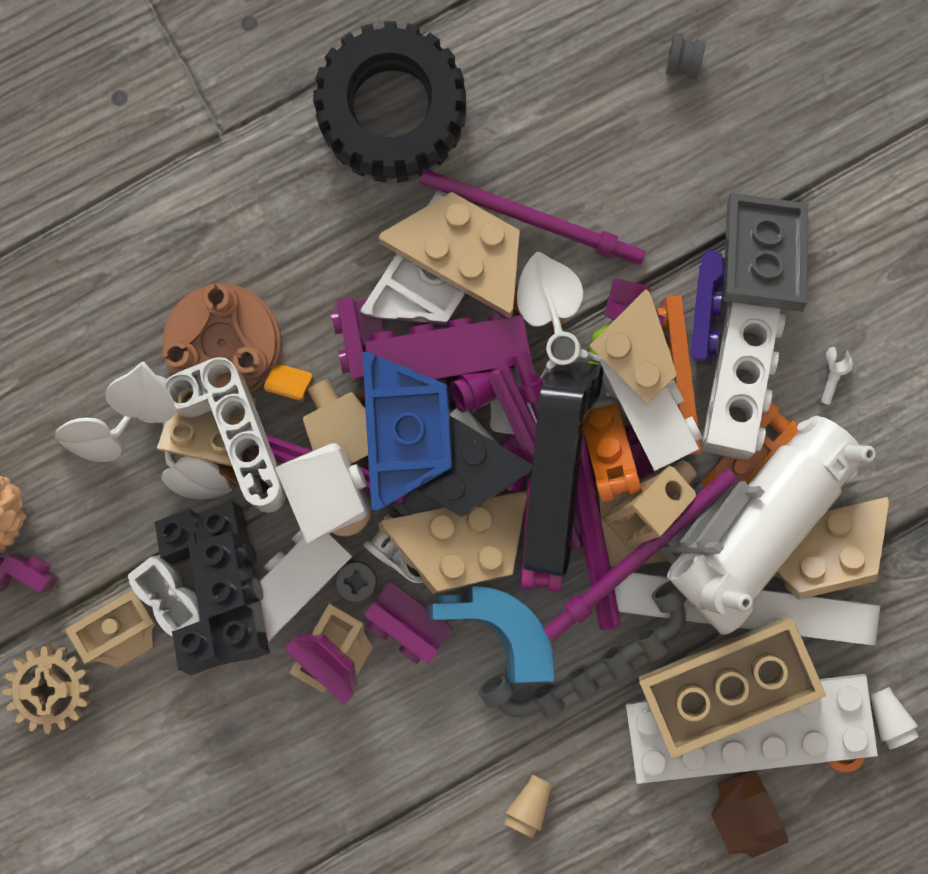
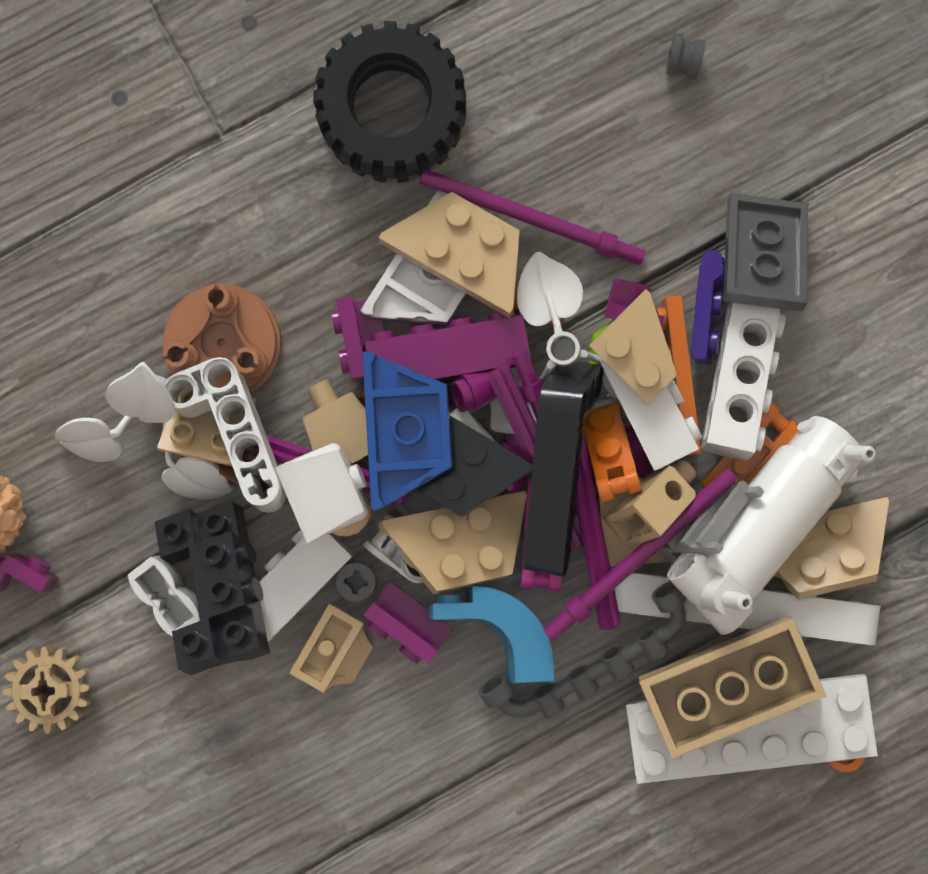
tan slope [65,590,156,669] -> none
light orange slope [264,364,313,402] -> none
magenta slope [284,634,358,705] -> none
tan cone [504,775,553,839] -> none
reddish brown slope [711,770,789,858] -> none
white hand [821,347,853,405] -> none
white cone [869,687,919,750] -> none

